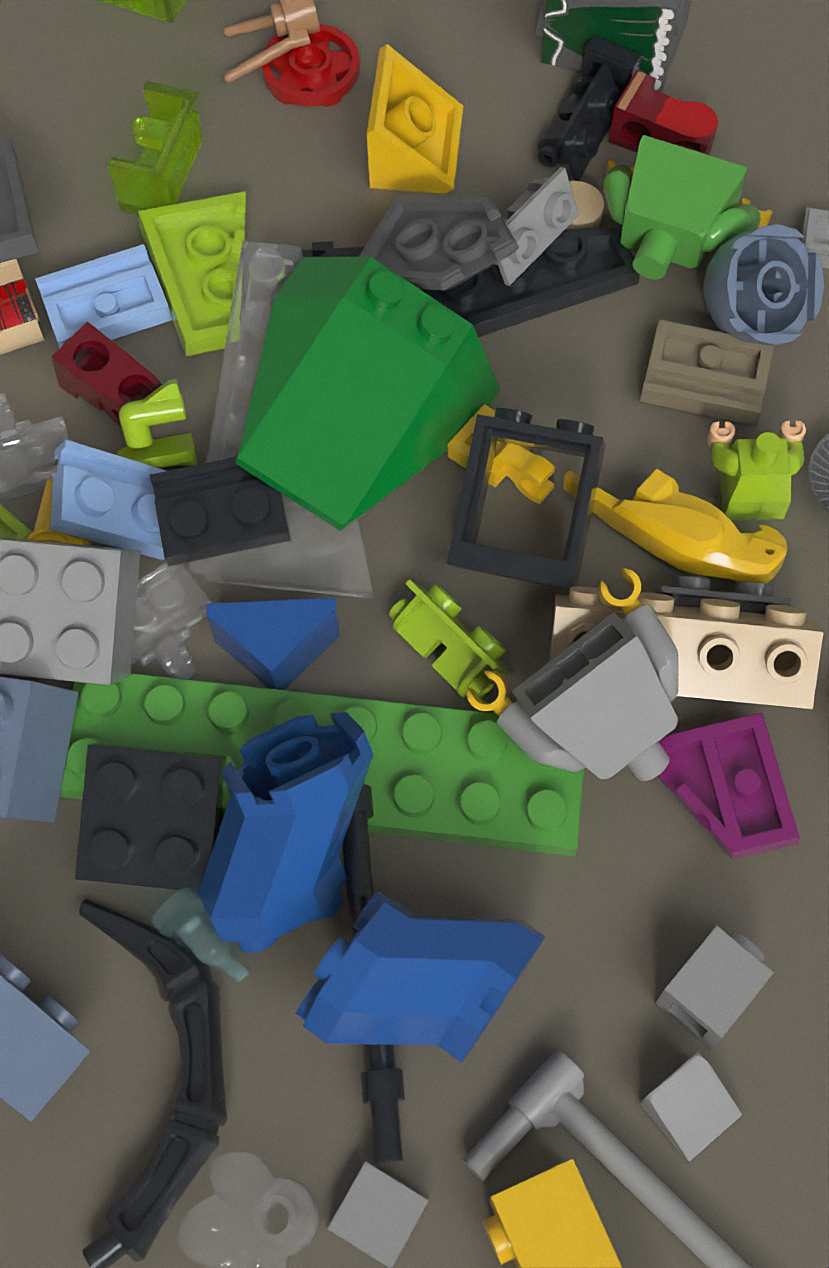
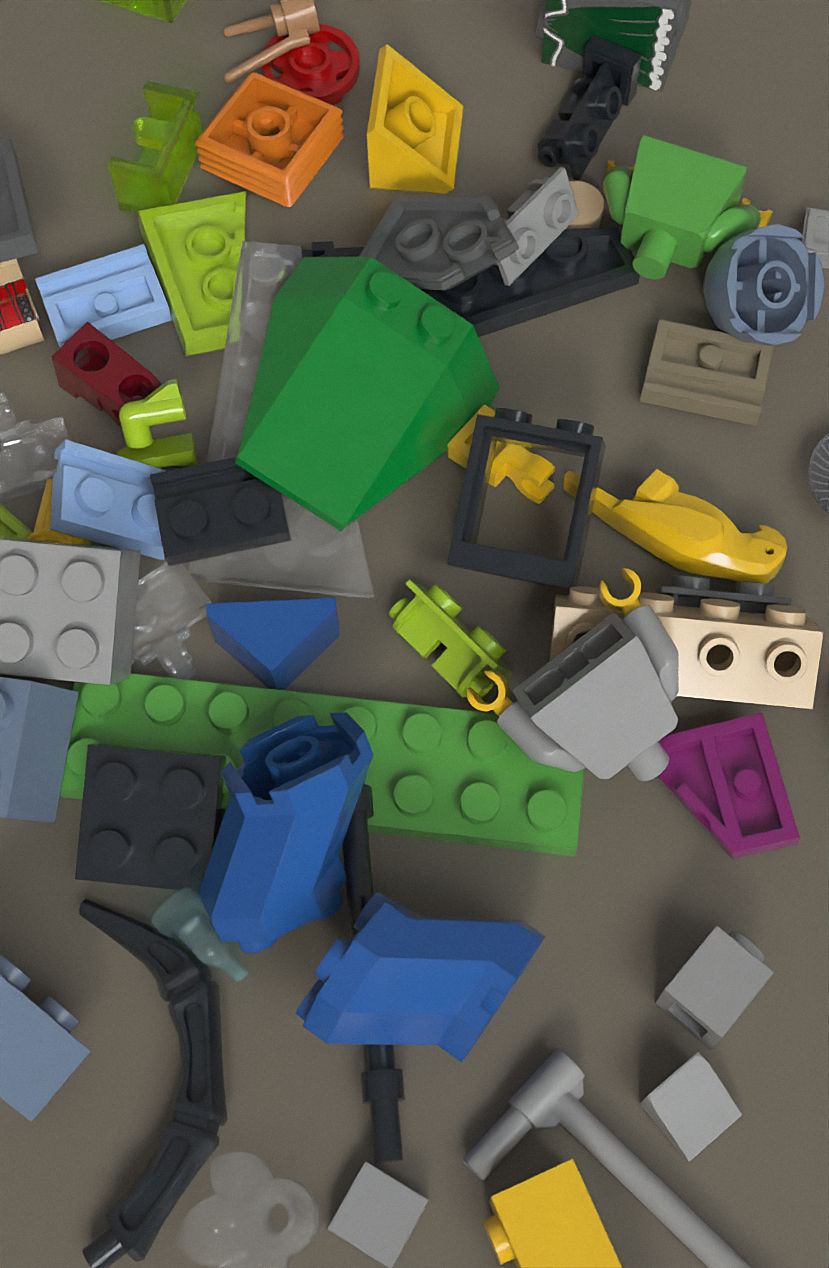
dark red leg [608,70,719,155] -> none
lime piece [707,420,806,520] -> none
none -> orange brick [195,72,344,207]

